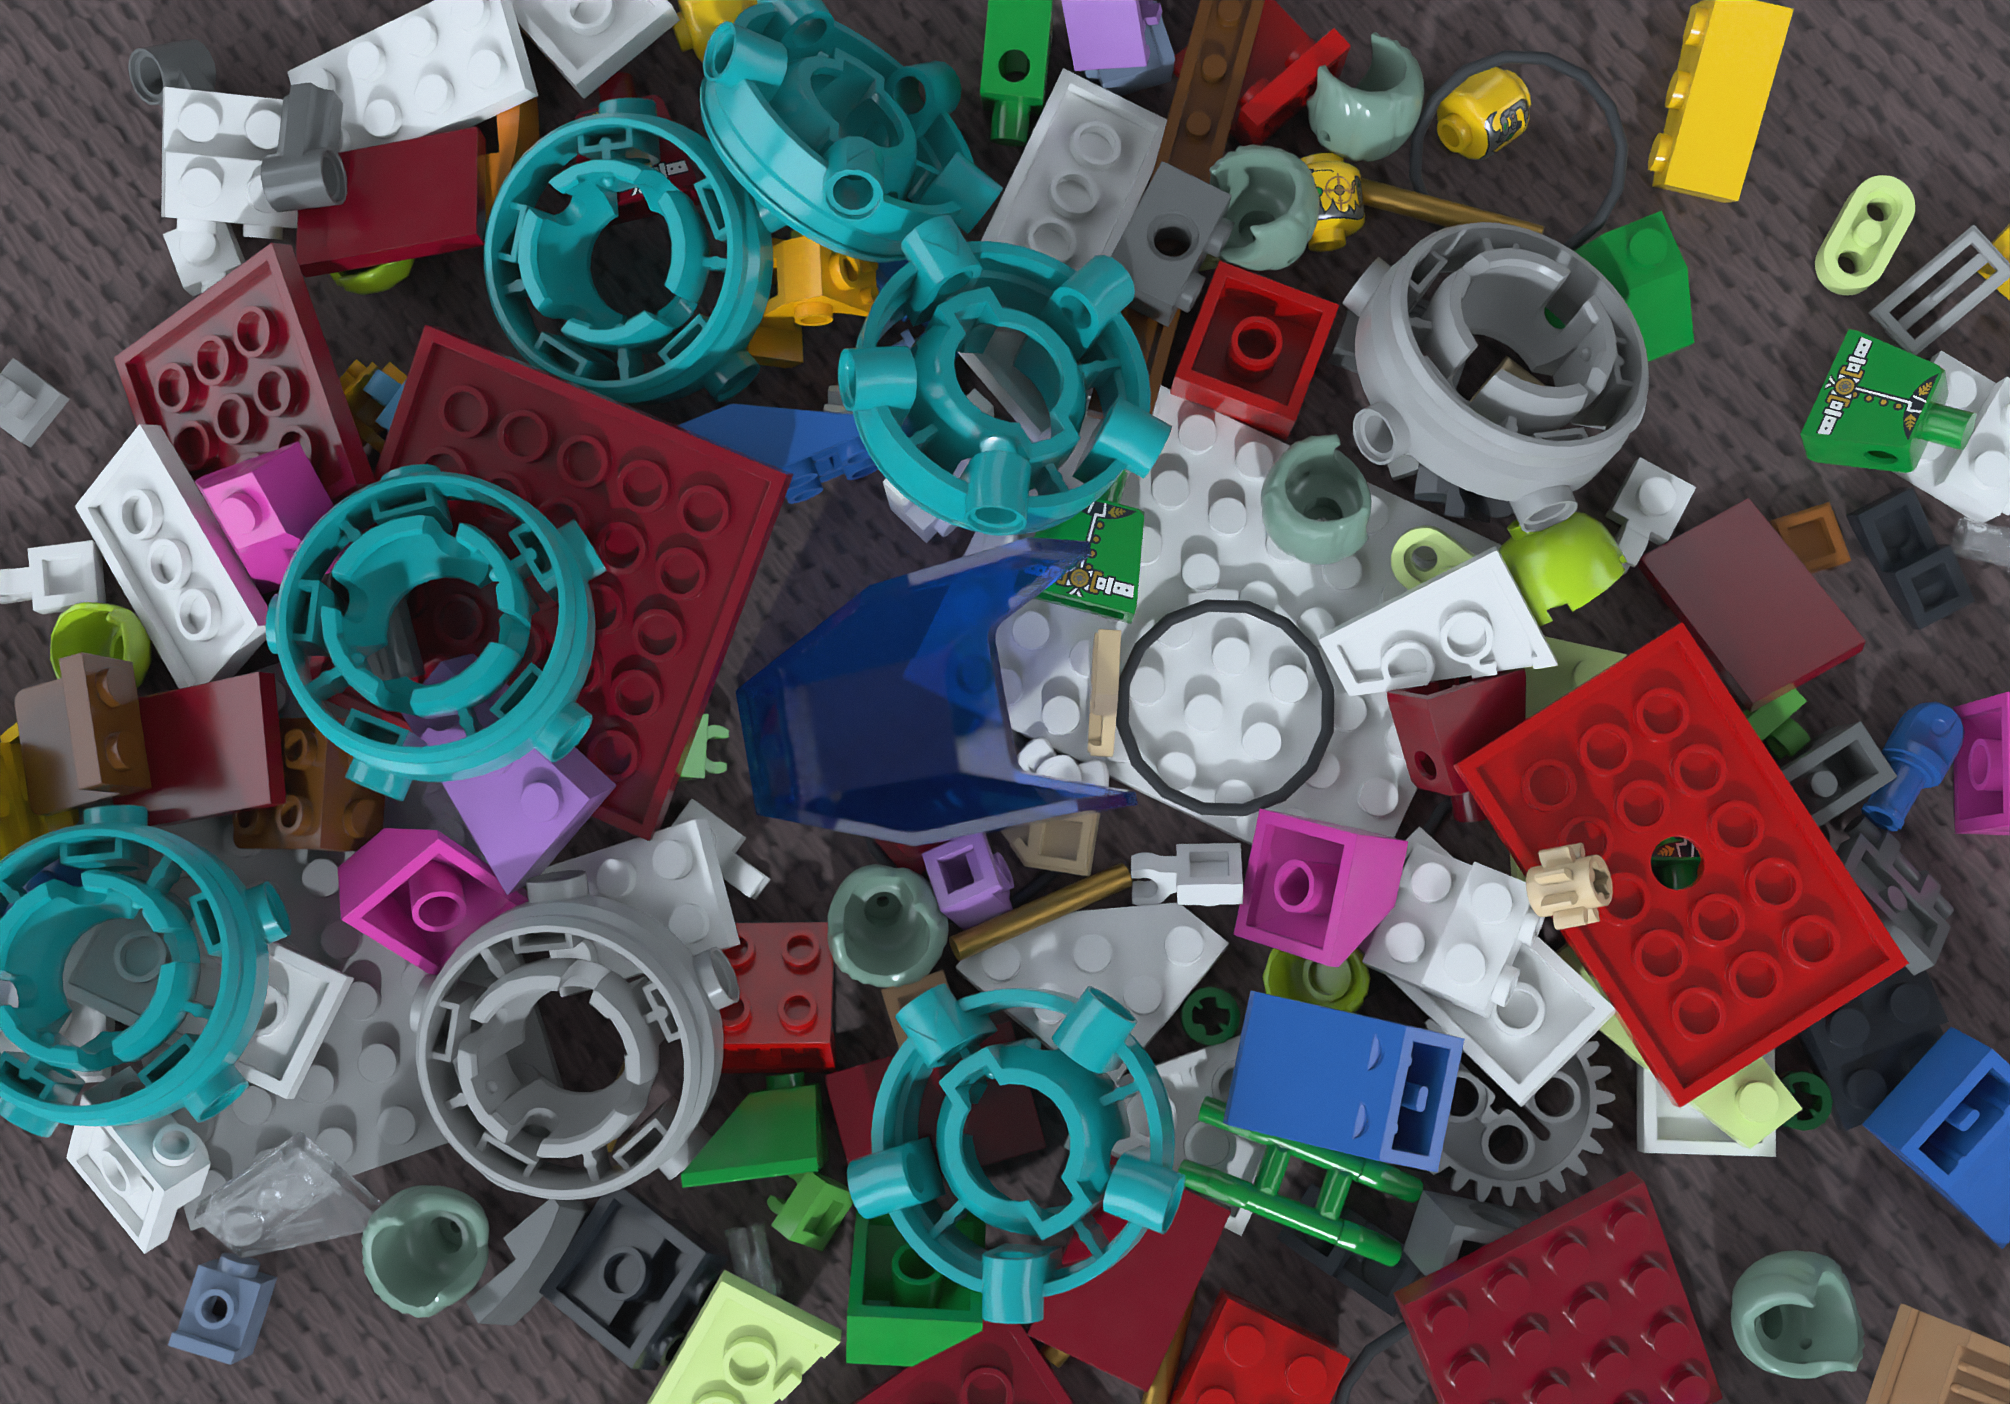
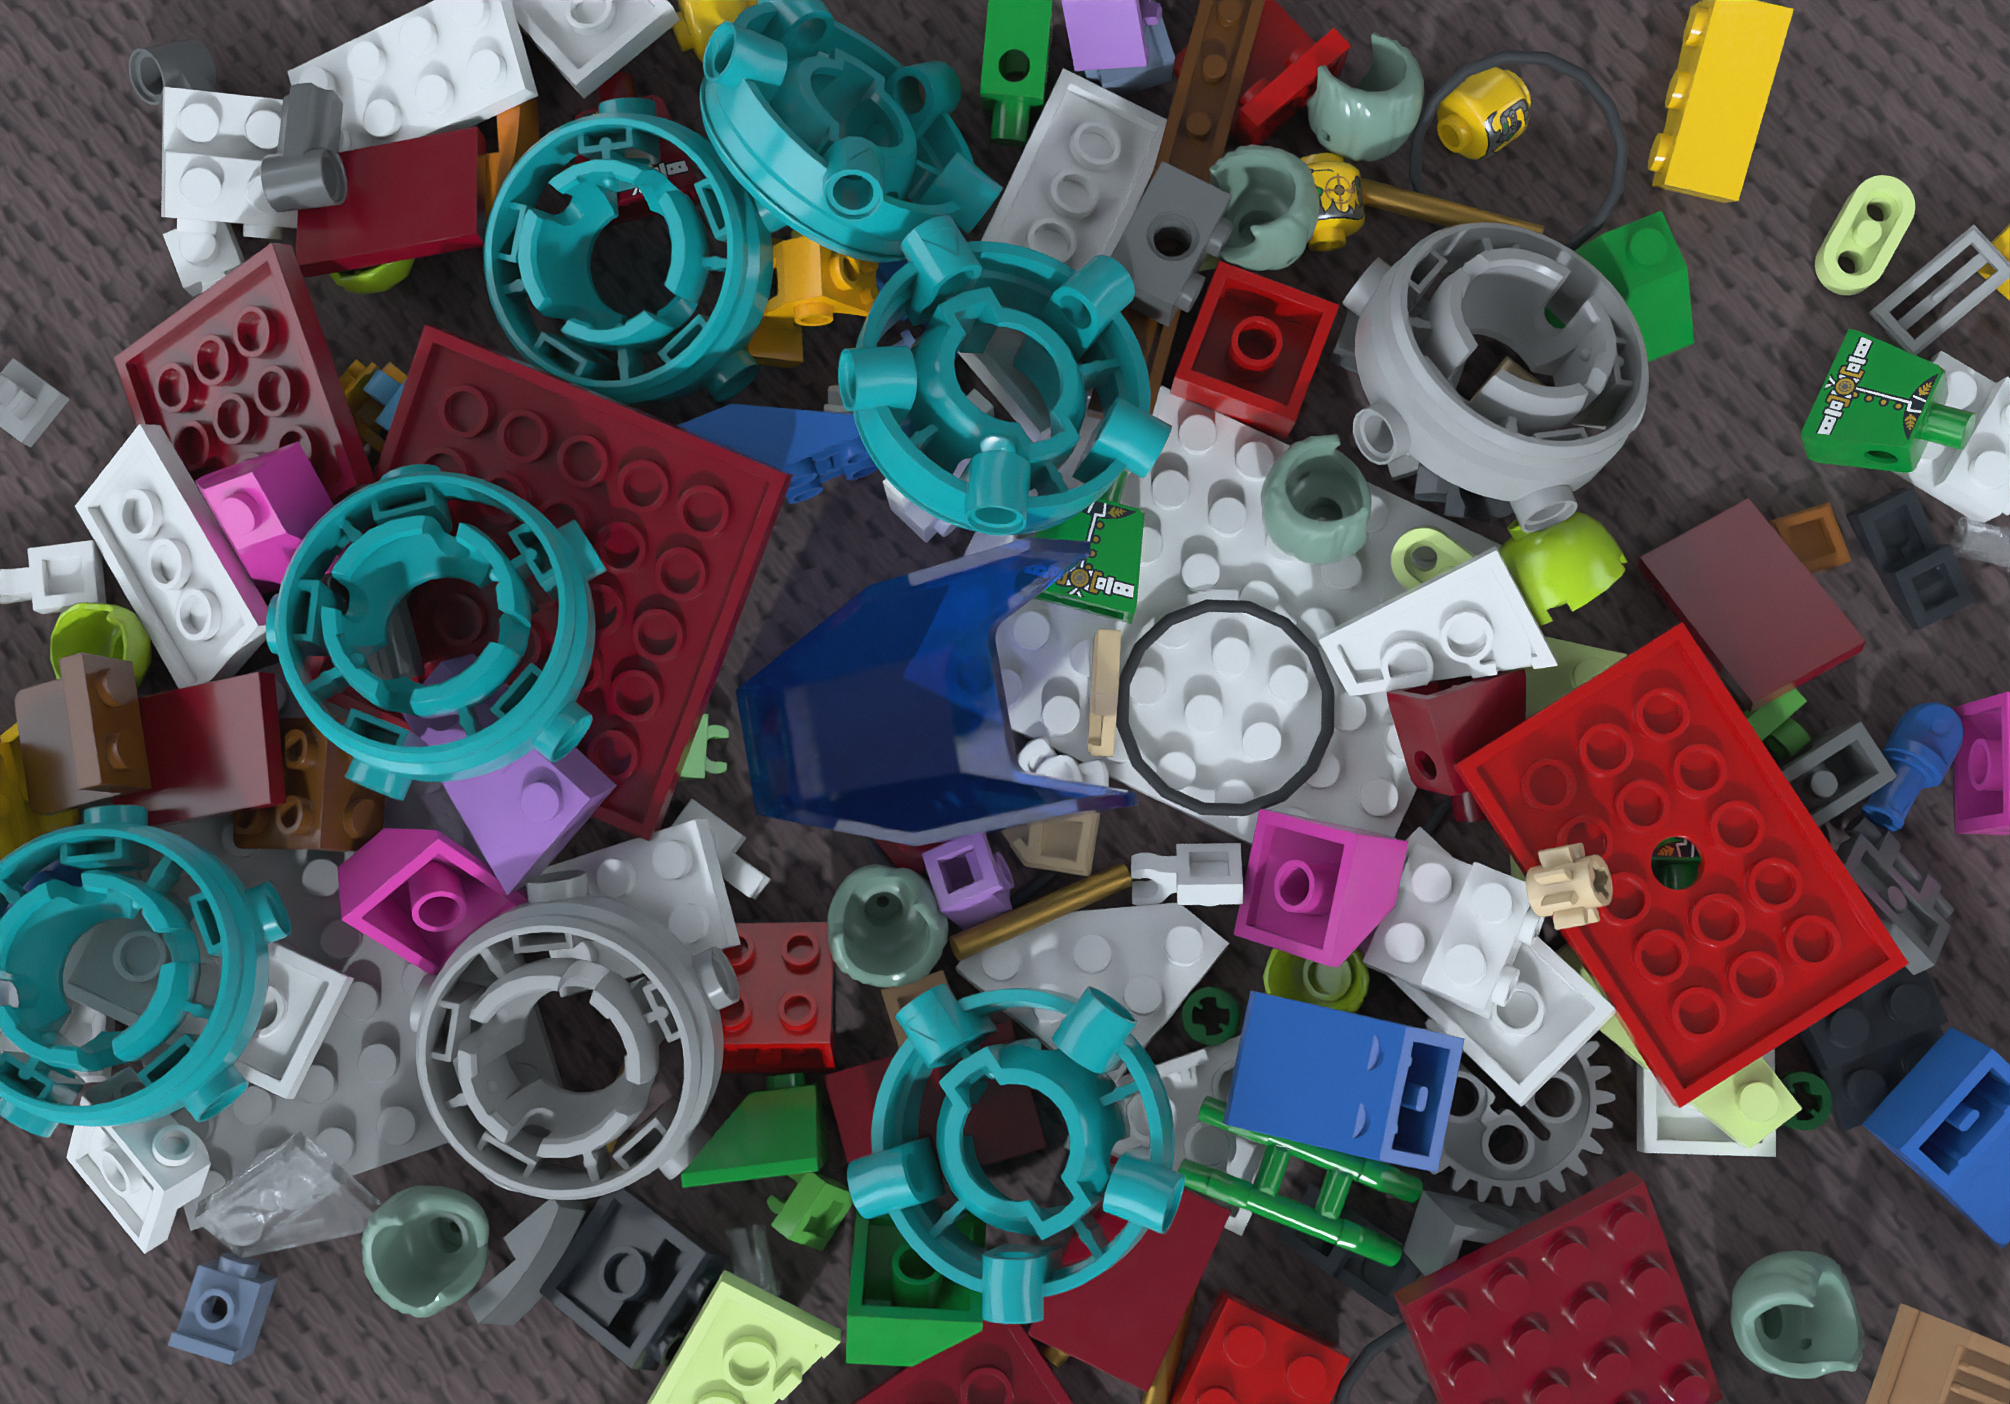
white plate [1605,457,1696,575] -> none

